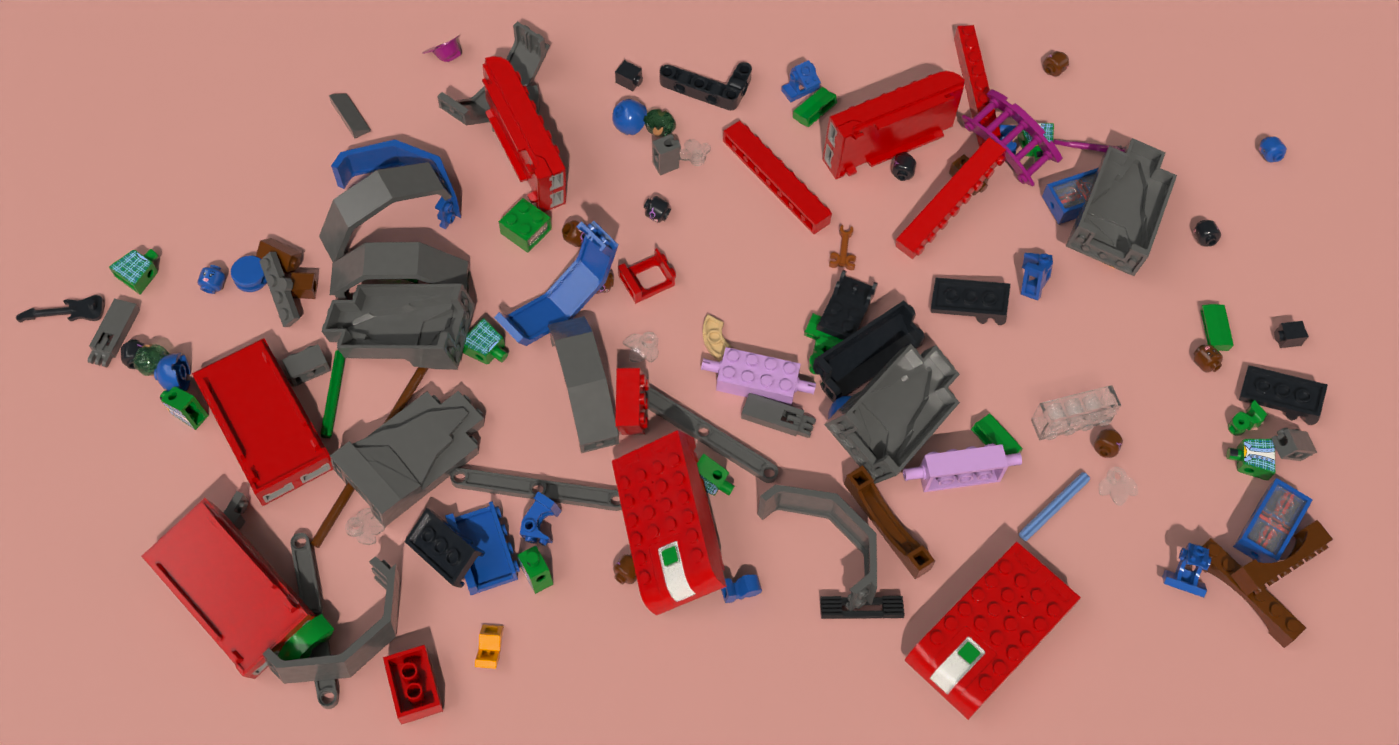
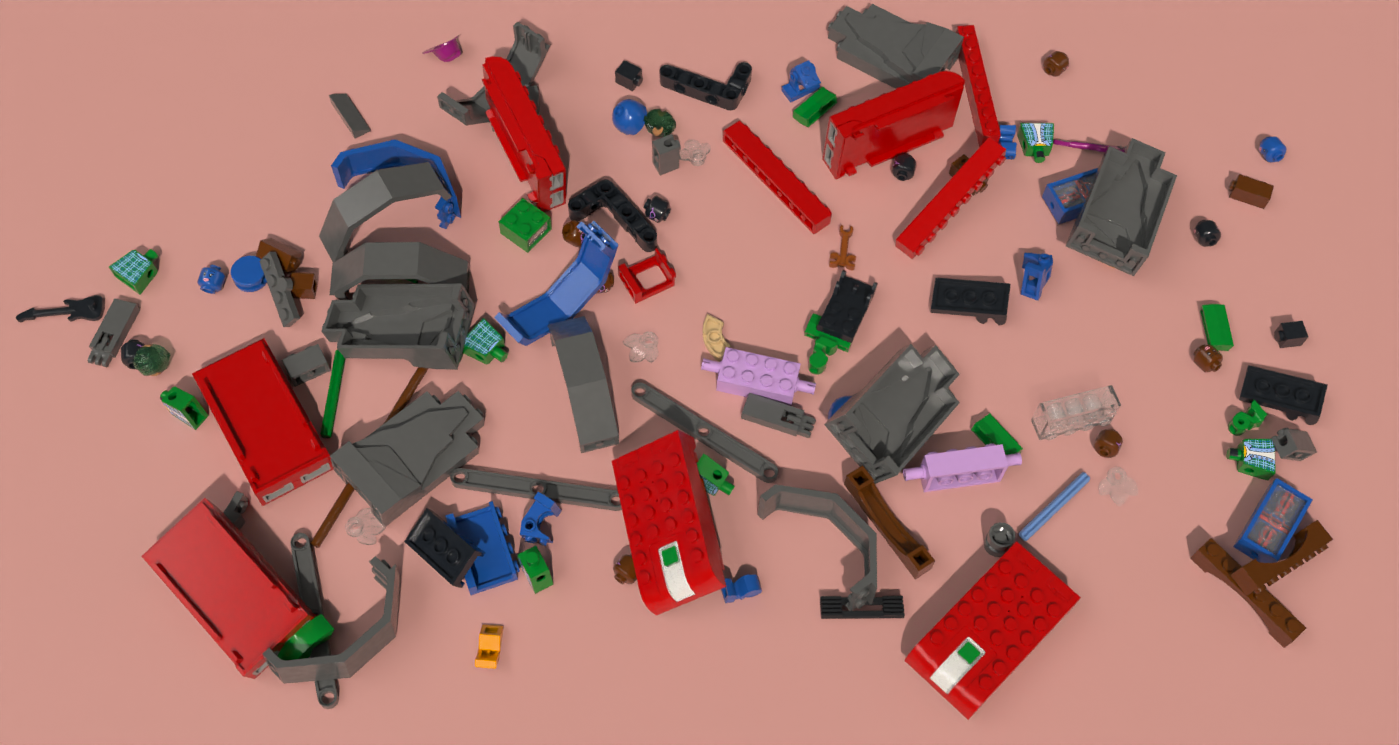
blue cylinder [154,353,190,391] -> none
red brick [383,644,443,725] -> none
red brick [615,368,649,435] -> none
black panel [813,300,925,402] -> none
magenta fence [962,89,1063,187] -> none
blue tile [1162,543,1211,598] -> none
none -> black beam [568,180,657,252]
none -> dark grey panel [827,4,964,89]
none -> dark grey wheel [984,522,1015,557]
none -> reddish brown brick [1228,174,1274,209]

